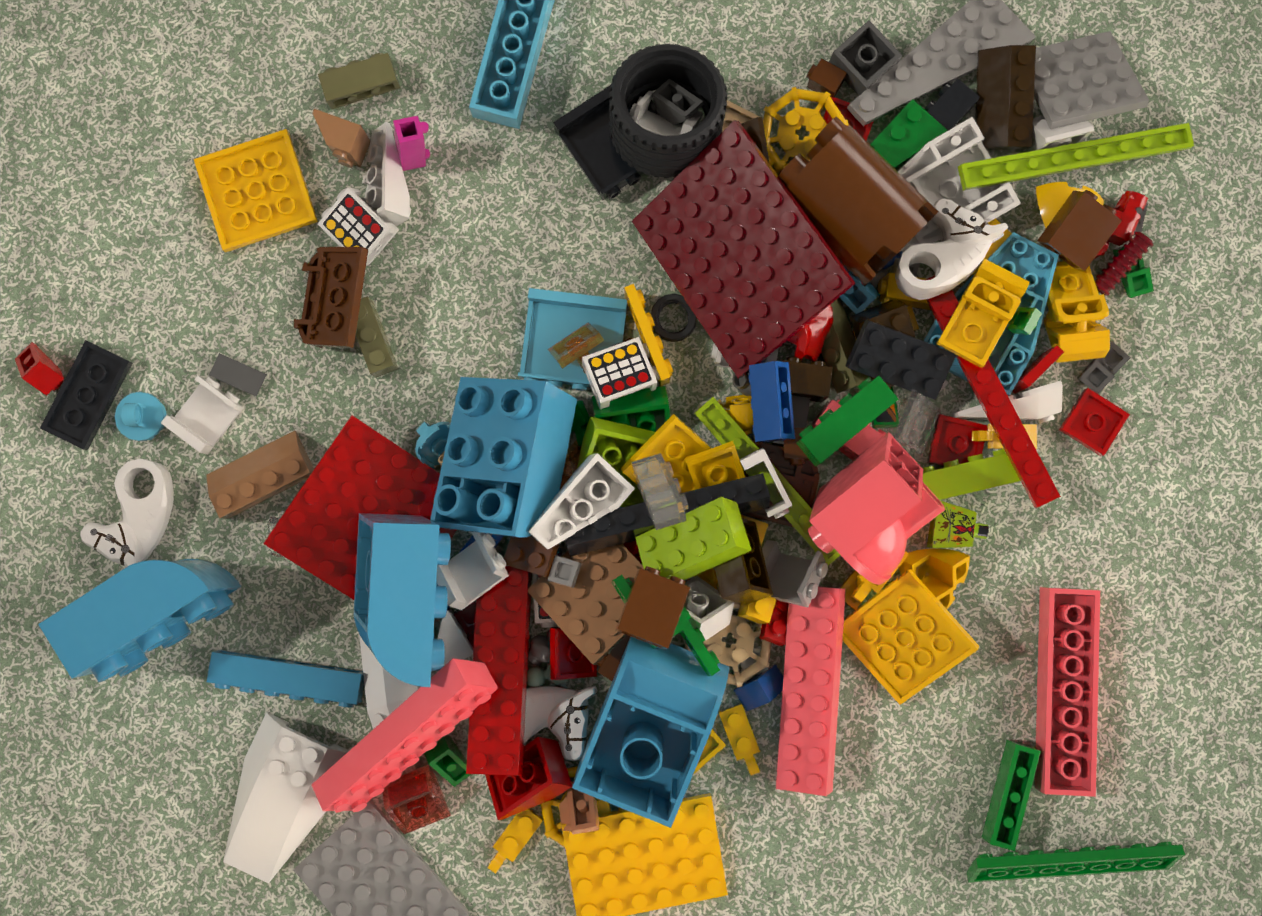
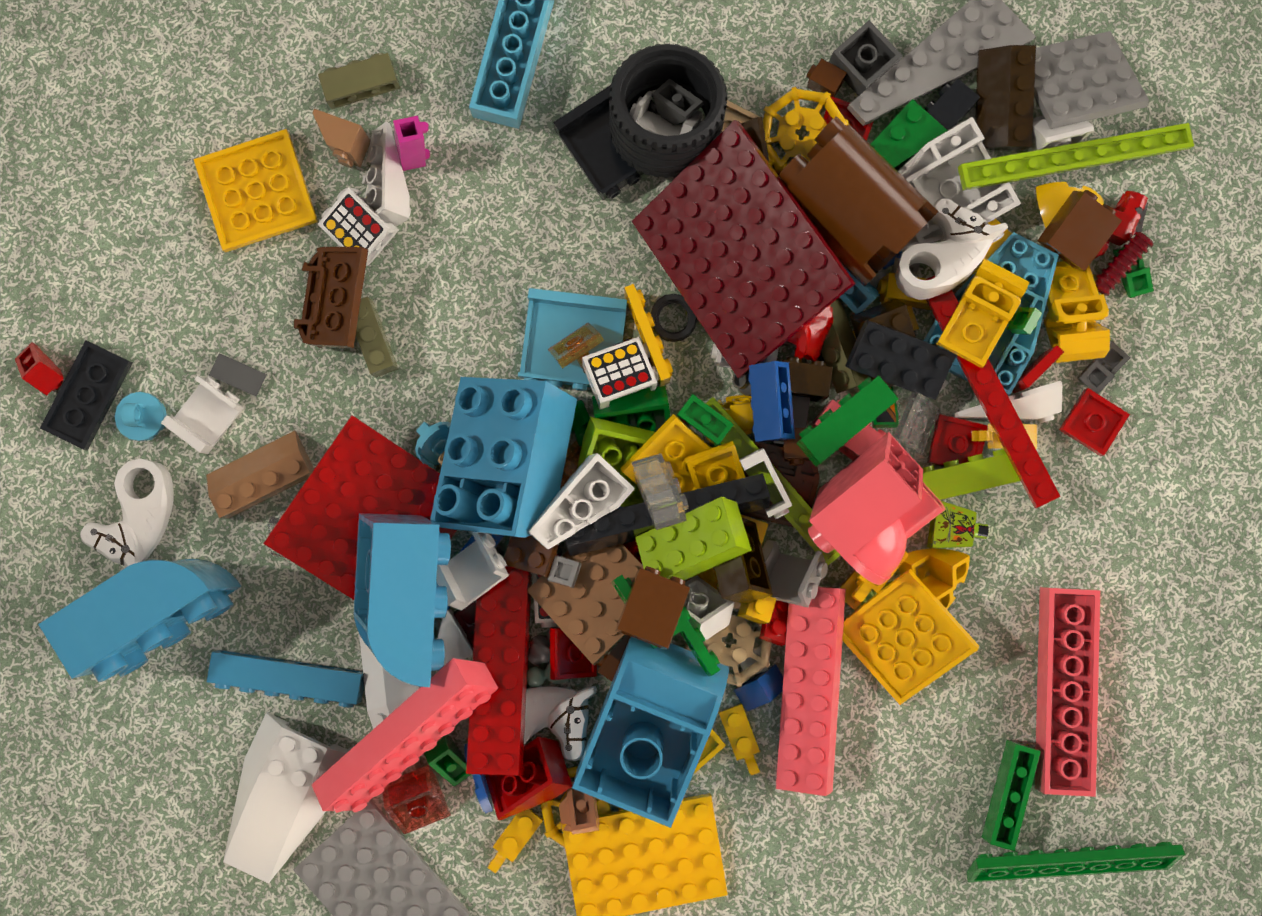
none -> blue tile [464,743,494,814]
none -> green panel [677,394,734,448]

